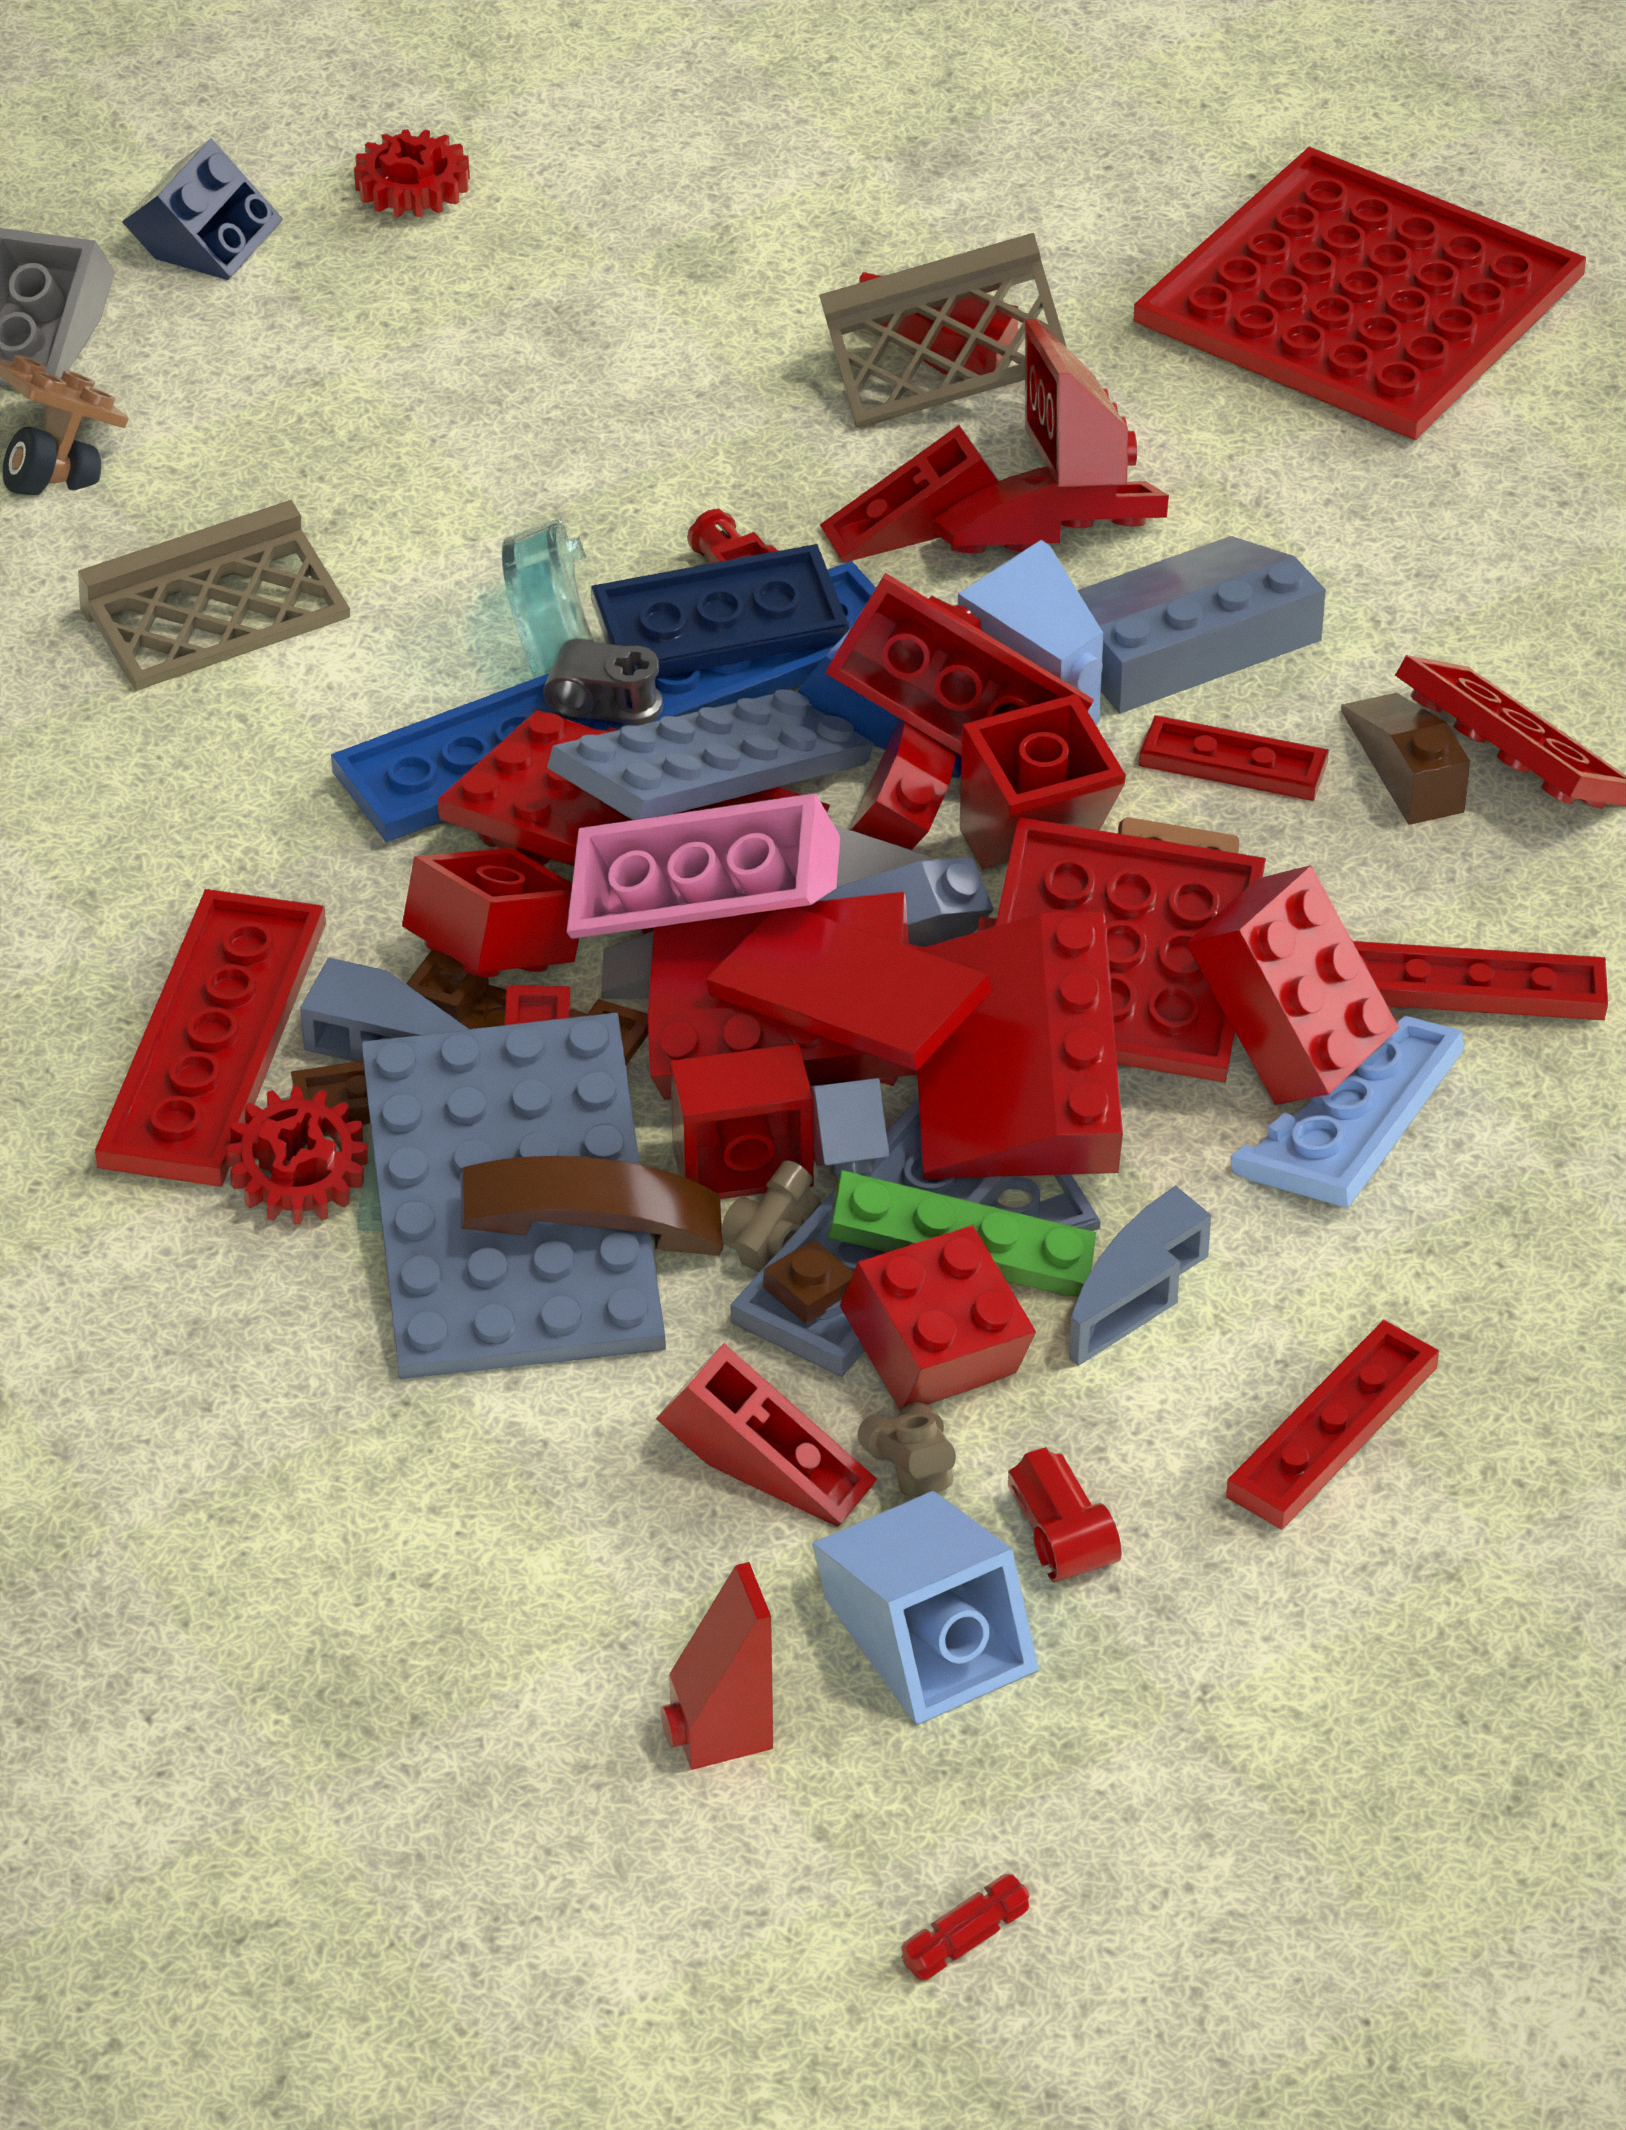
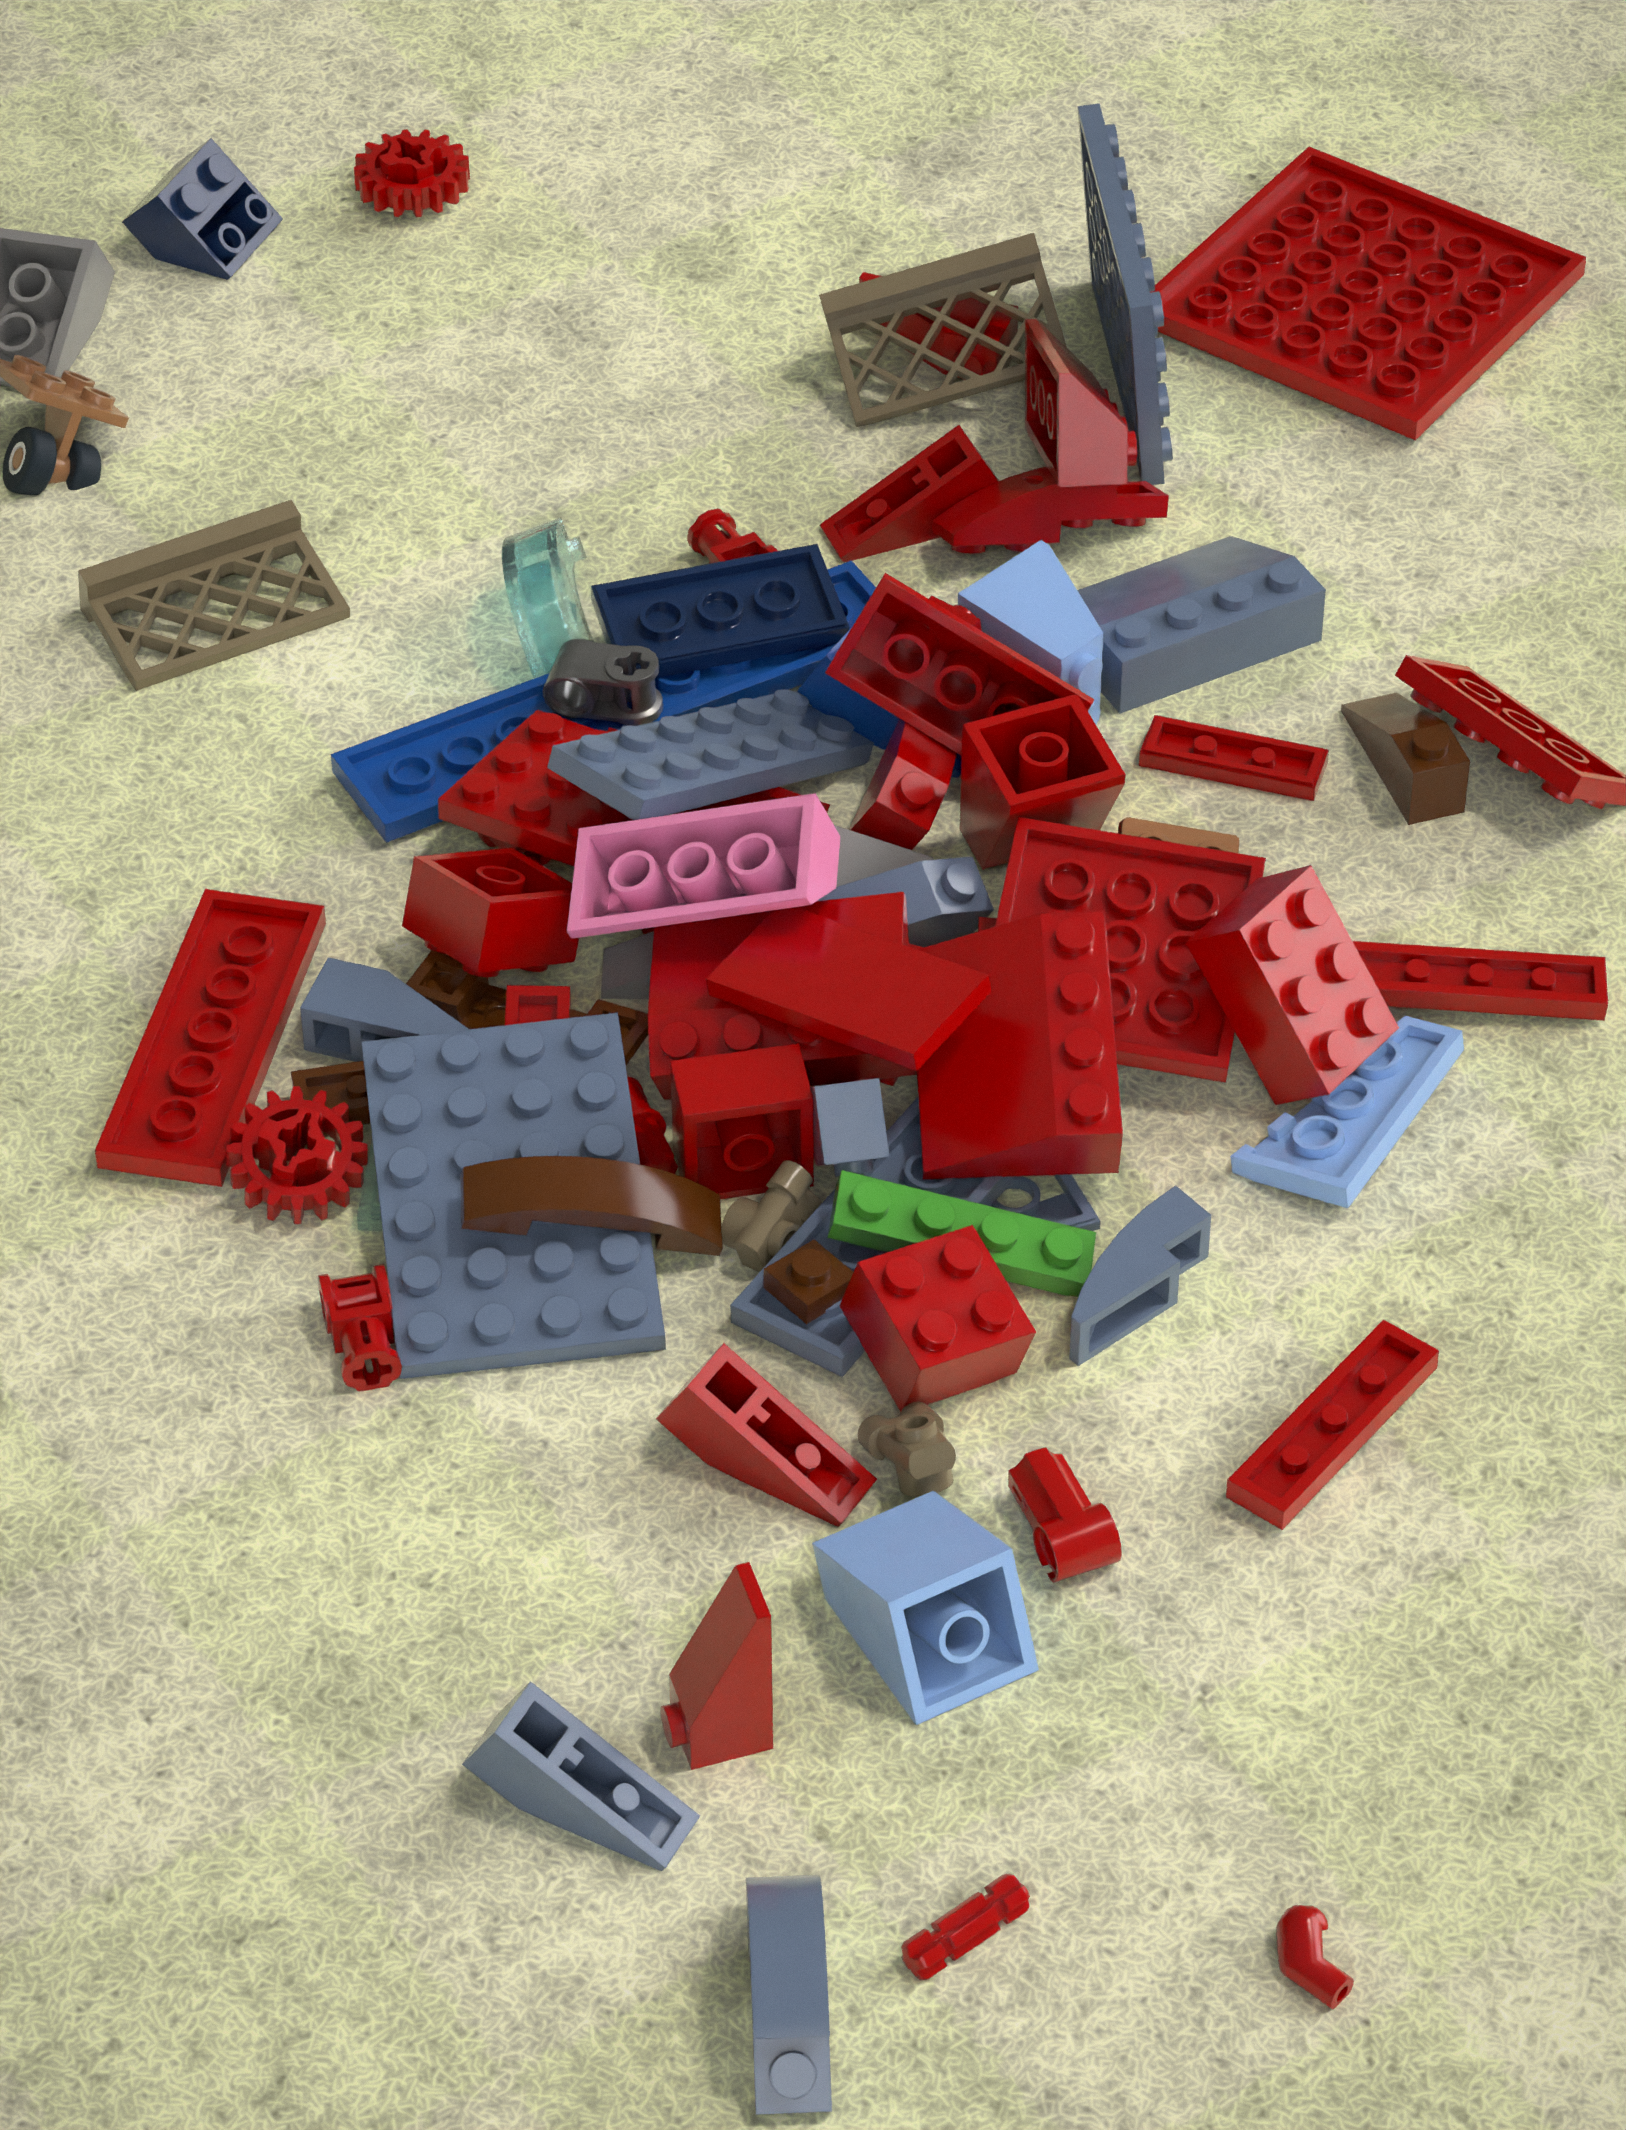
none -> red connector [317,1264,402,1392]
none -> sand blue slope [462,1681,700,1871]
none -> red axle [627,1077,678,1174]
none -> sand blue arch [746,1875,832,2115]
none -> sand blue plate [1078,103,1173,485]
none -> red arm [1276,1905,1354,2009]

